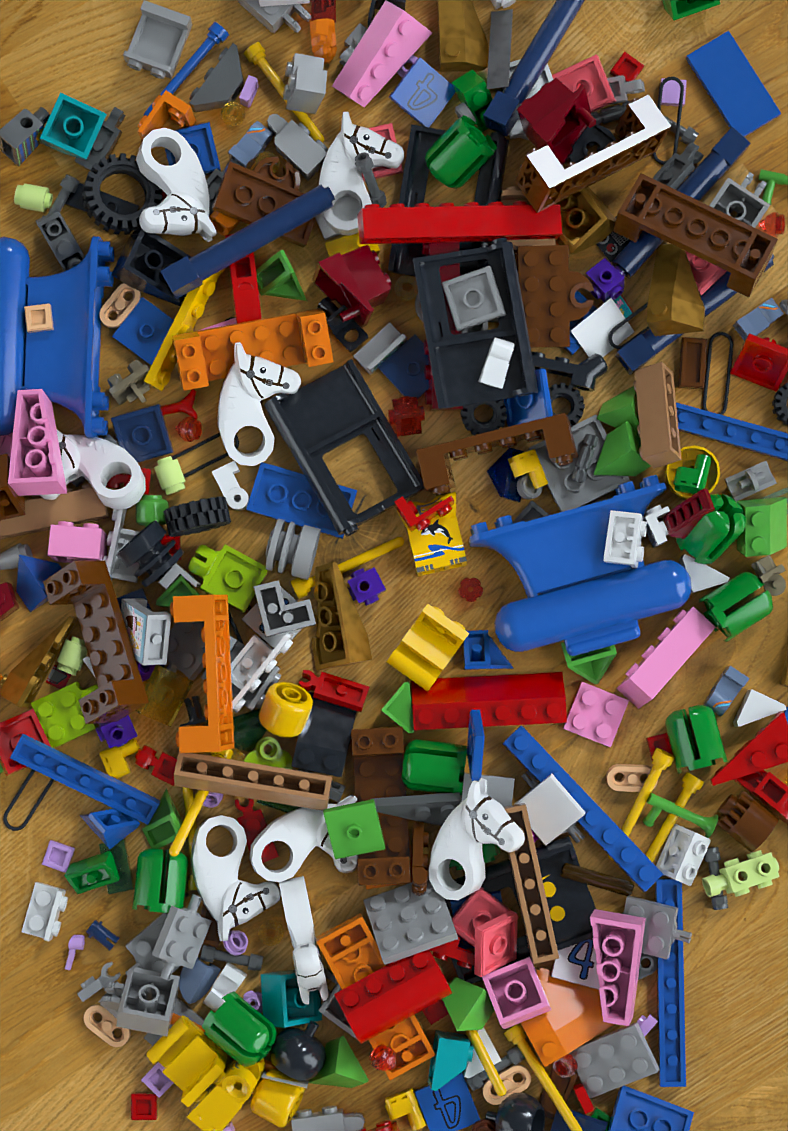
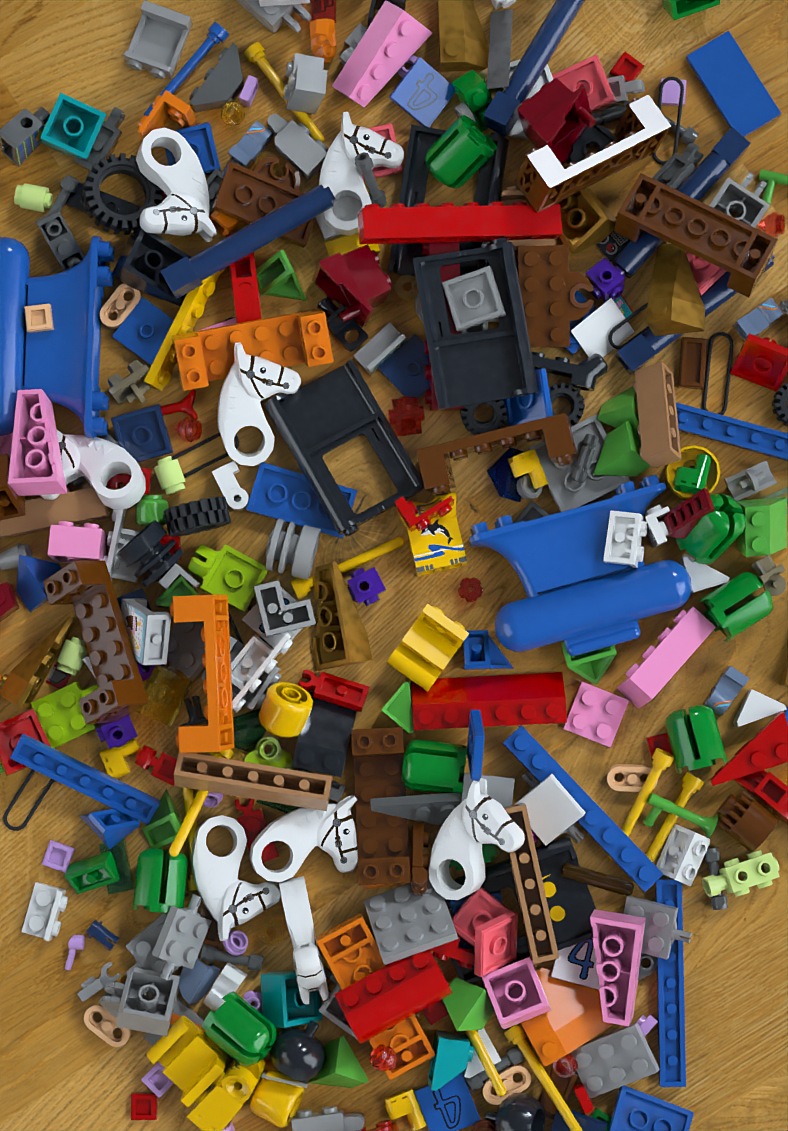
bright green plate [323,799,385,859] -> none
white leg [478,337,514,389] -> none

